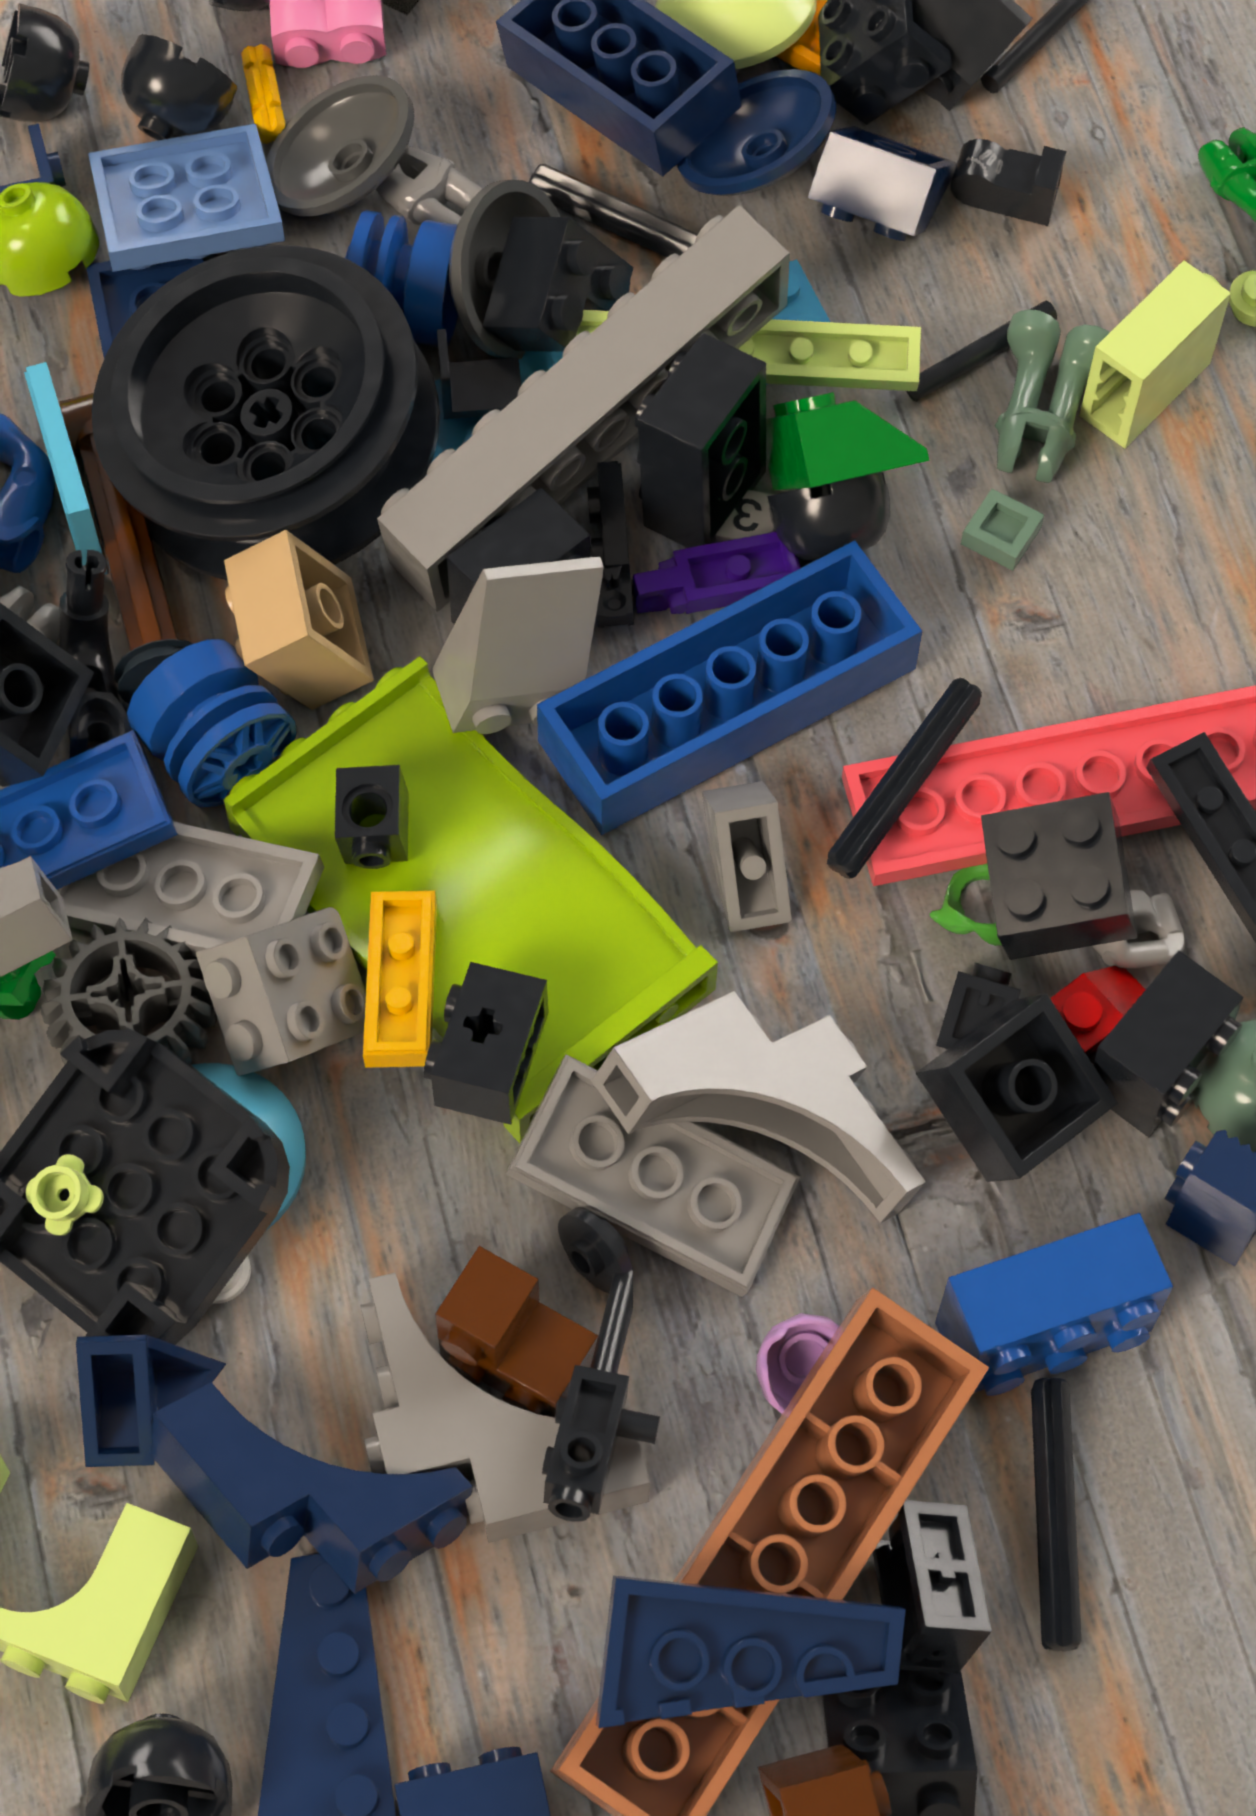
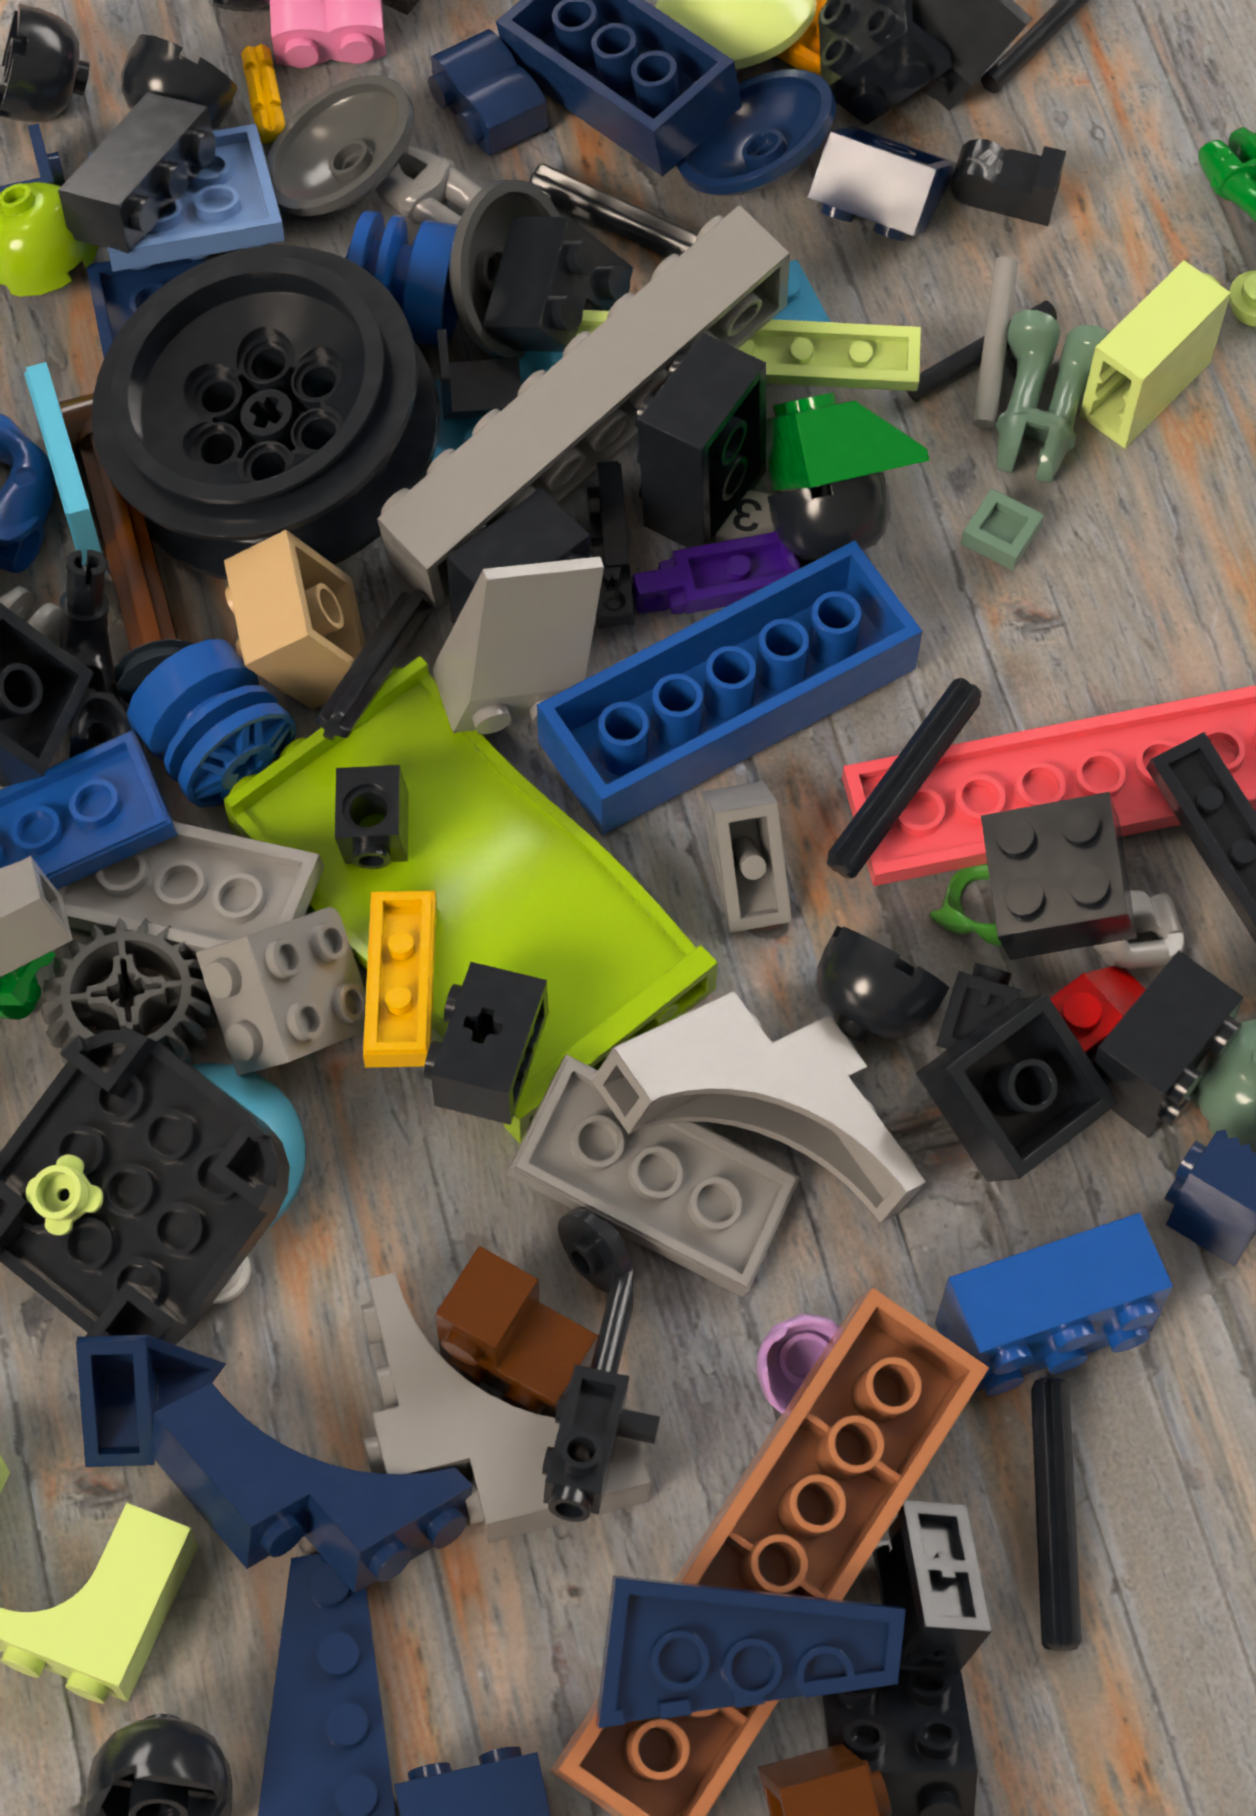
none -> black brick [58,92,216,254]
none -> black axle [316,589,432,741]
none -> dark blue brick [428,29,548,156]
none -> black cylinder [816,926,950,1045]
none -> light grey bar [973,256,1018,429]

